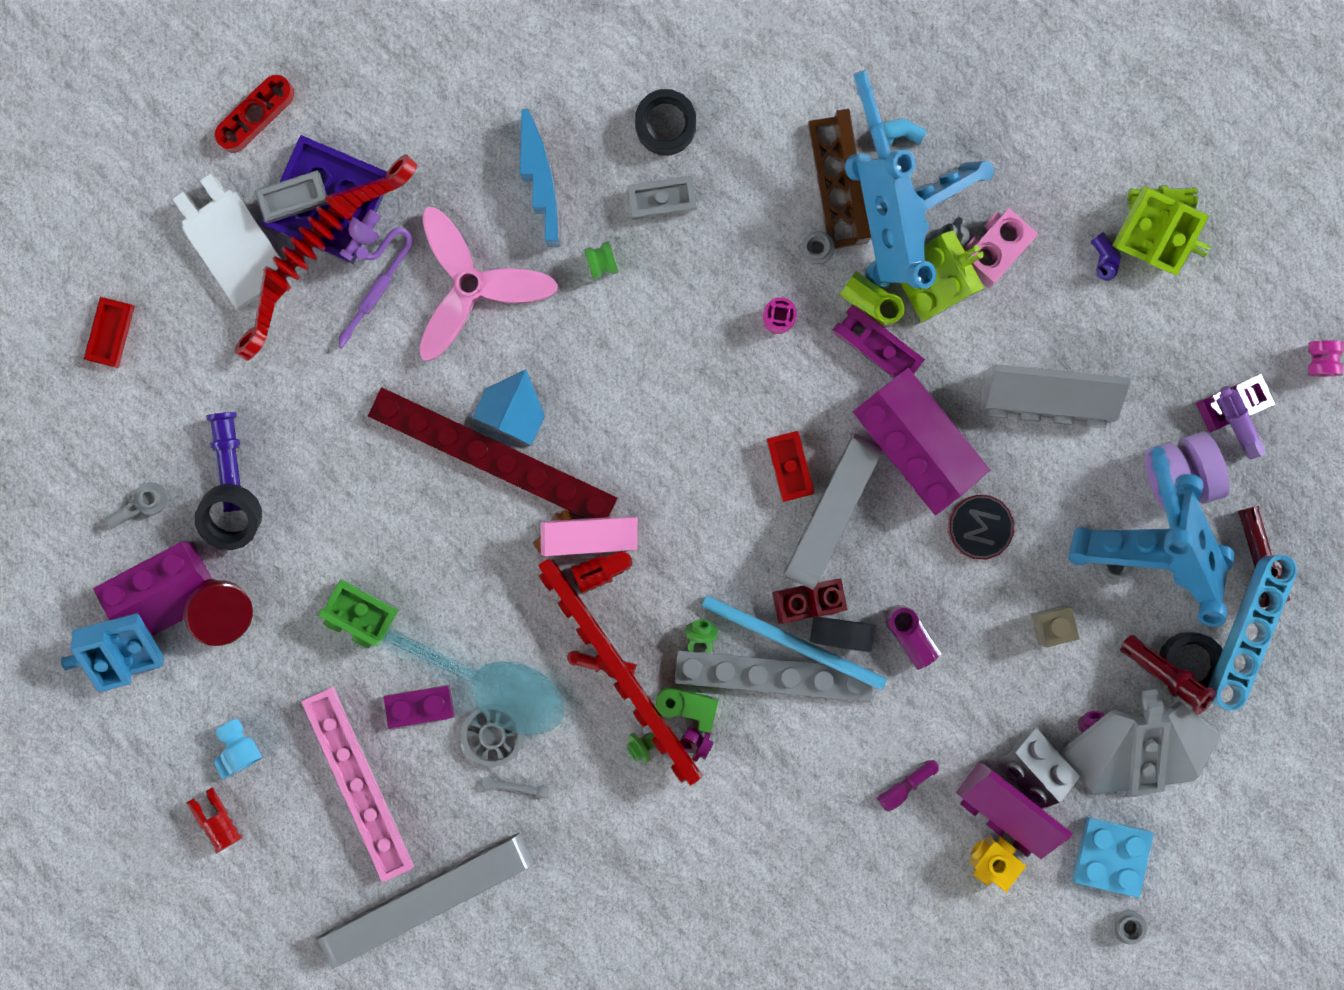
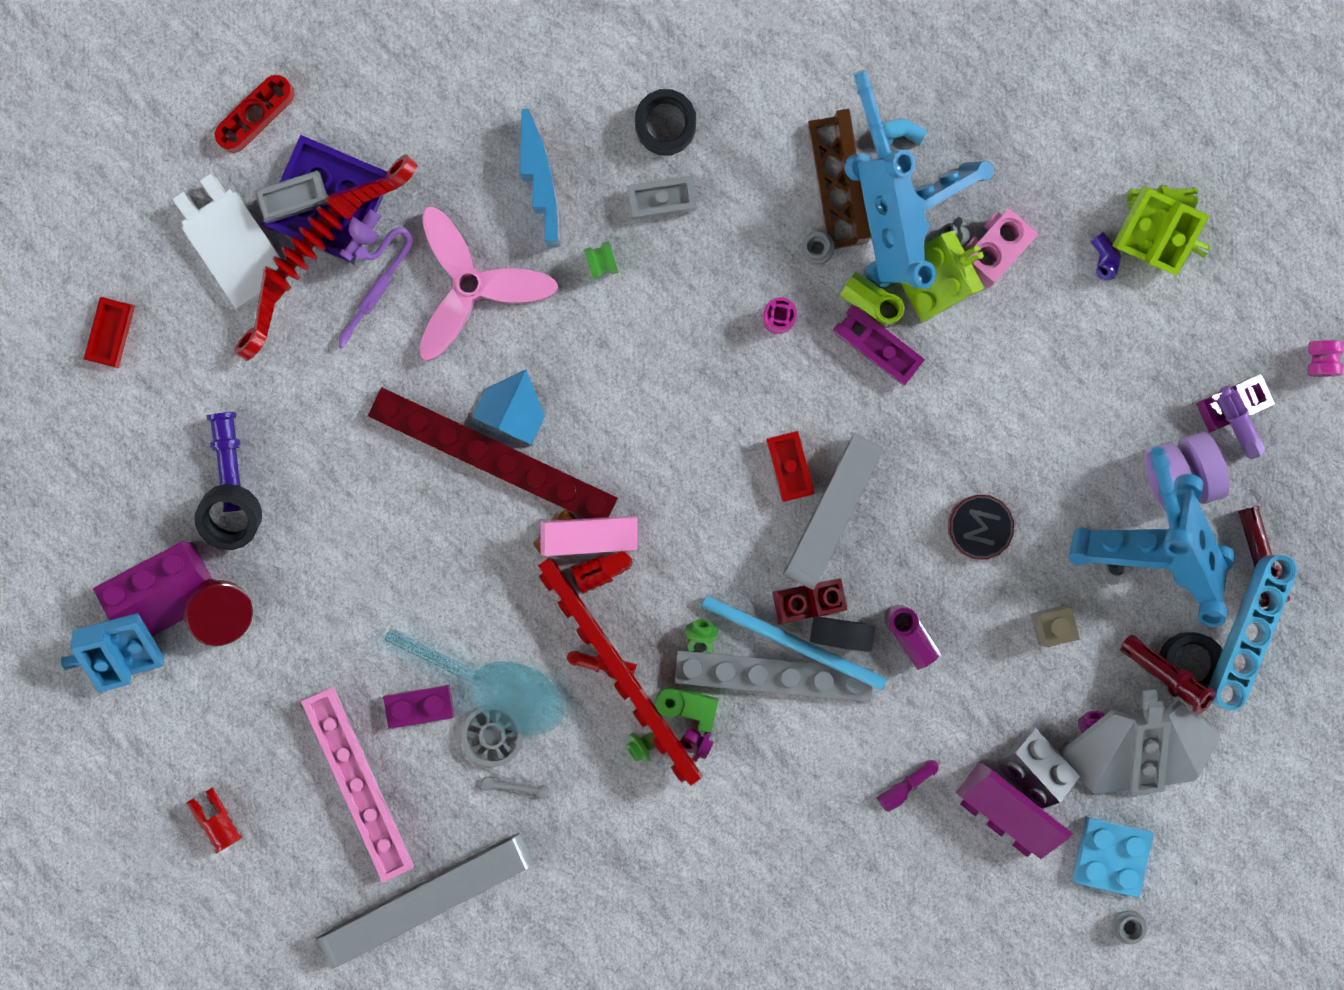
light grey plate [105,482,168,529] -> none
medium azure piece [213,718,263,780] -> none
bright green bracket [317,579,400,648] -> none
magenta slope [852,367,991,516] -> none
yellow brick [969,835,1026,893] -> none
light grey slope [979,364,1130,428] -> none

